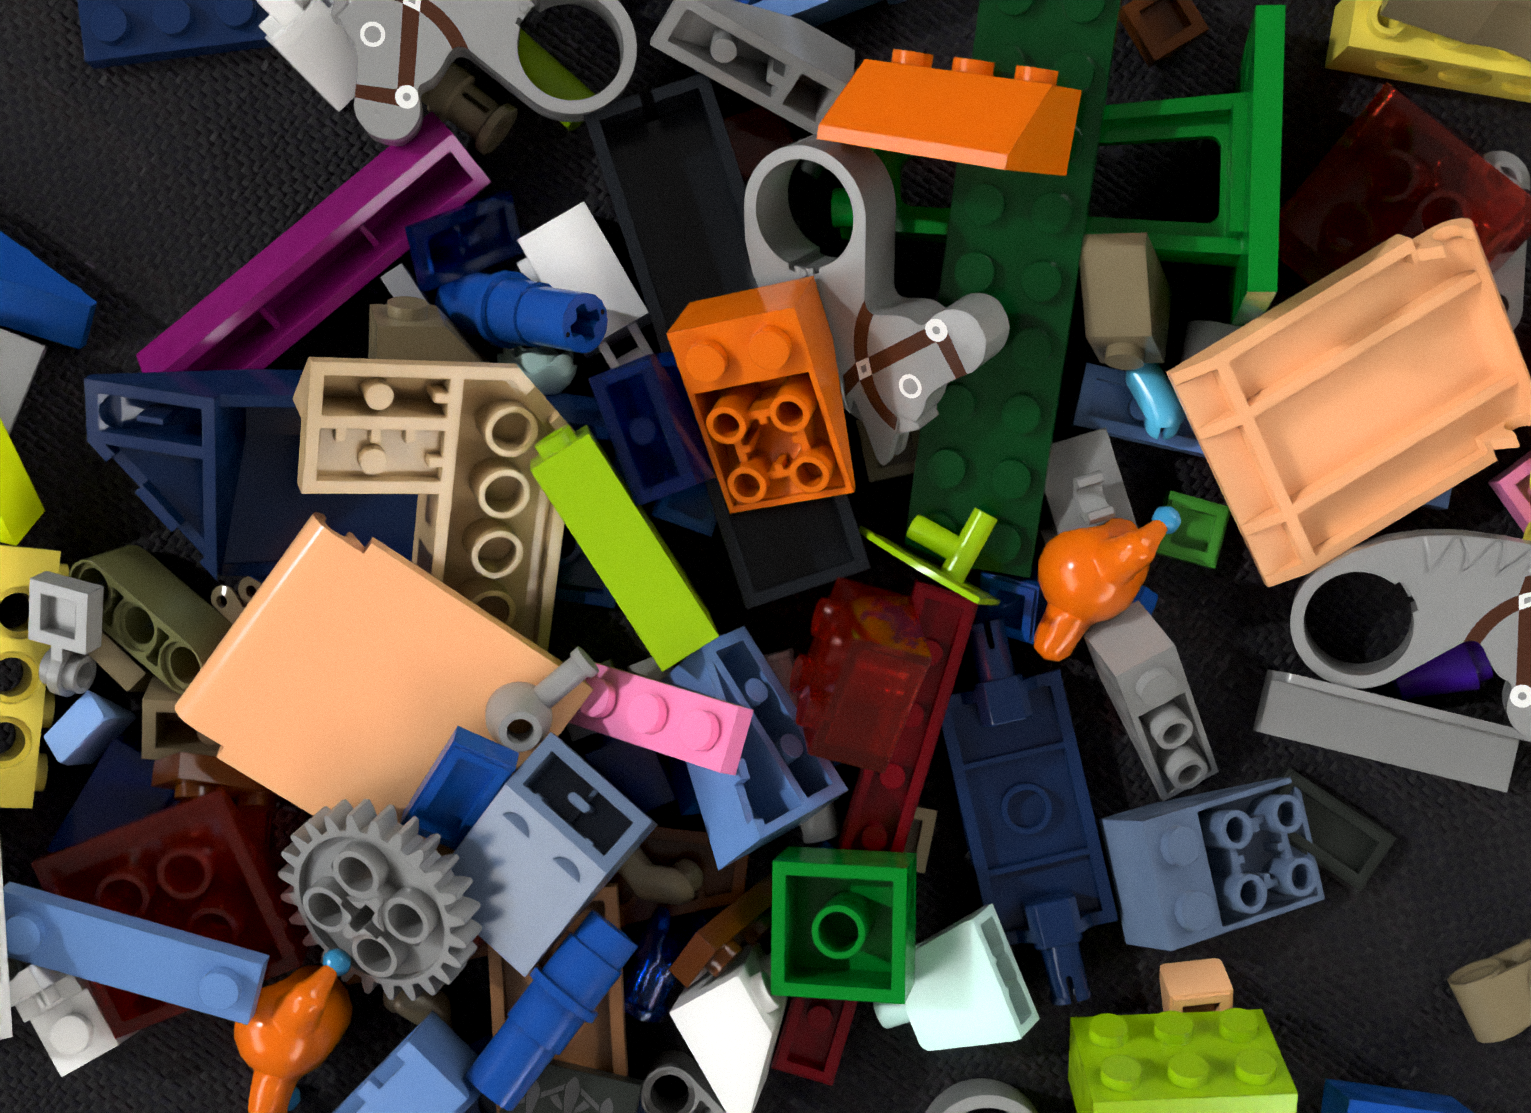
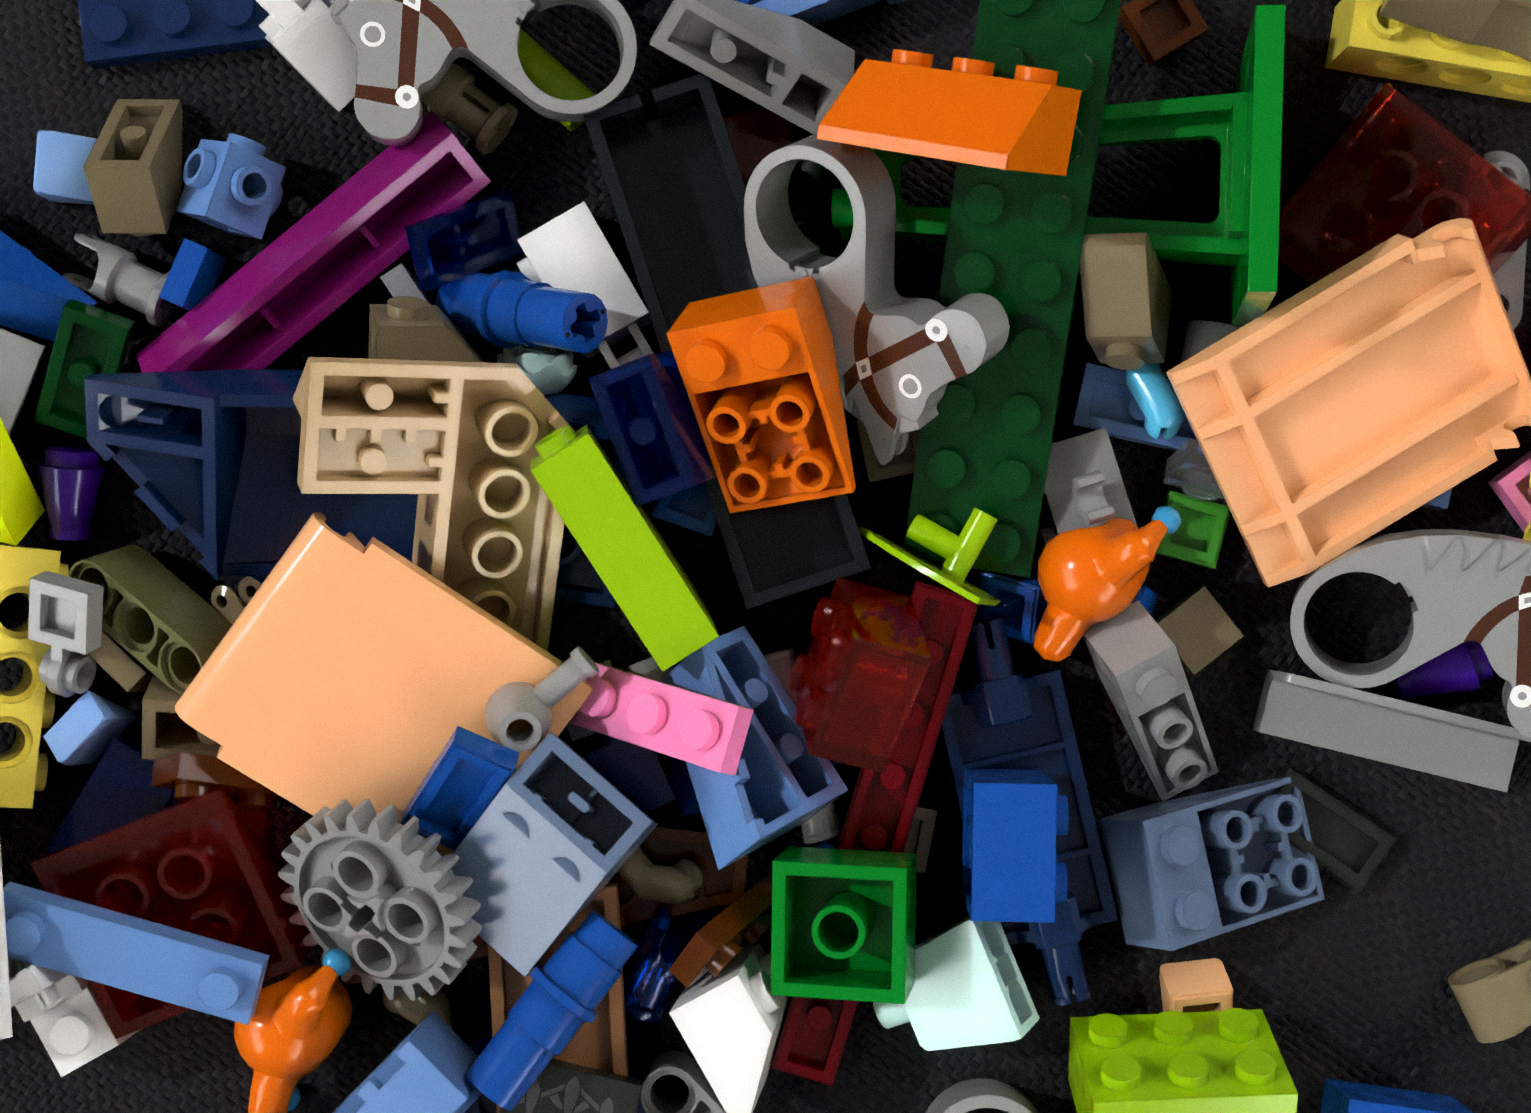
none -> light blue slope [33,130,97,205]
none -> dark green plate [34,299,136,439]
none -> dark purple cone [38,447,105,541]
none -> light grey piece [62,233,178,327]
none -> dark tan slope [83,99,183,237]
none -> blue tile [159,238,227,311]
none -> medium blue brick [176,133,286,240]
none -> blue brick [961,768,1069,923]
none -> dark tan tile [1155,586,1244,675]
none -> clear plate [1163,439,1224,500]

